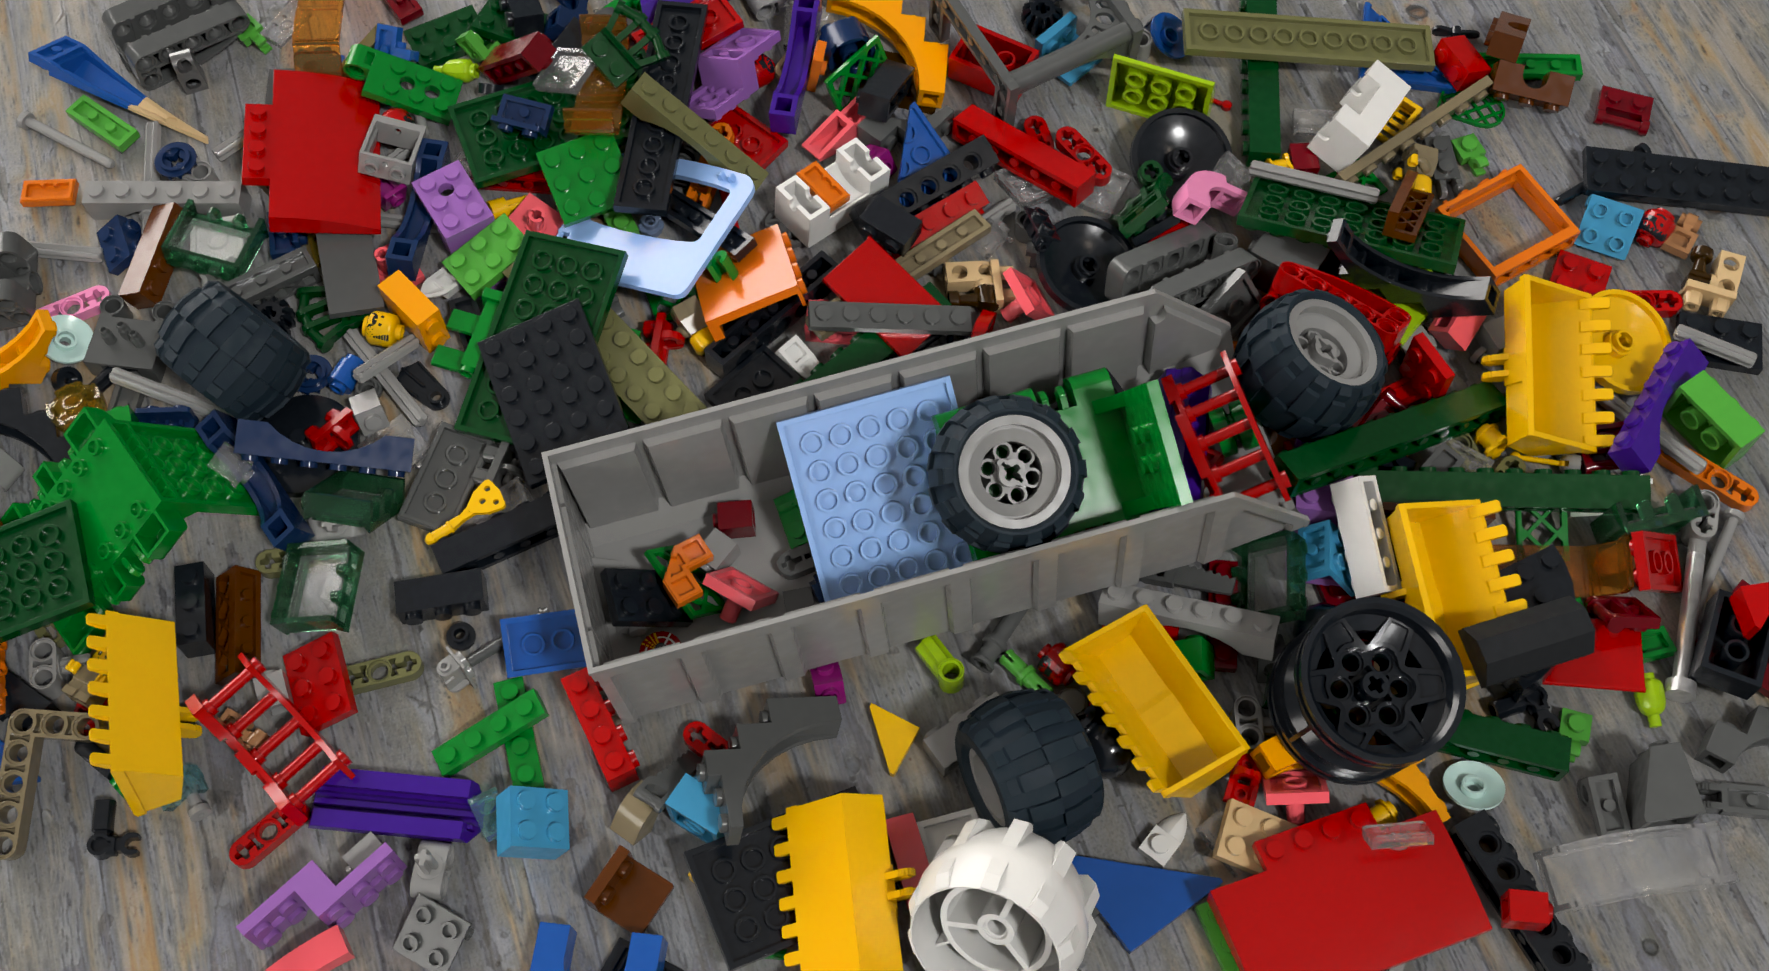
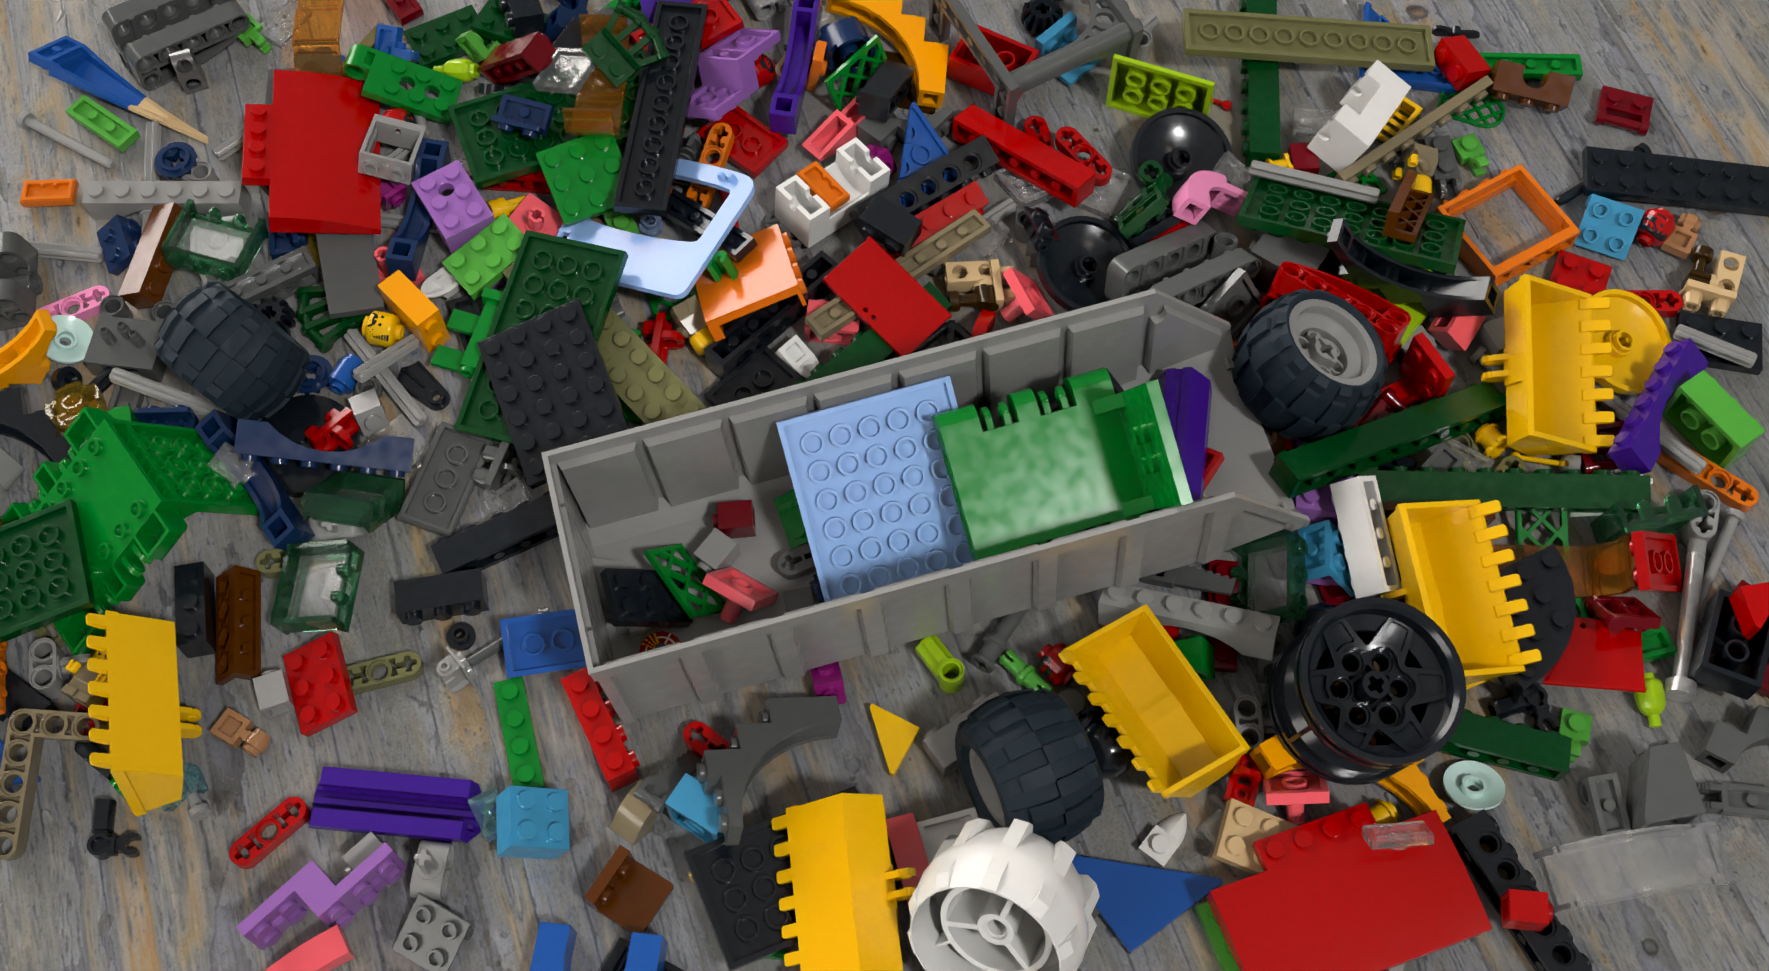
red fence [185,652,356,827] -> none
yellow piece [425,479,506,545] -> none
green plate [431,688,549,778] -> none
olive arch [620,72,769,192] -> none
orange tile [663,534,714,609] -> none
dark grey plate [807,301,972,336] -> none
wheel [926,394,1087,554] -> none
blue dish [1150,12,1186,59] -> none
red fence [1161,350,1292,502] -> none
green wheel [1208,399,1259,458] -> none
black piece [1458,595,1595,689] -> none
reddish brown arch [1484,11,1531,63] -> none

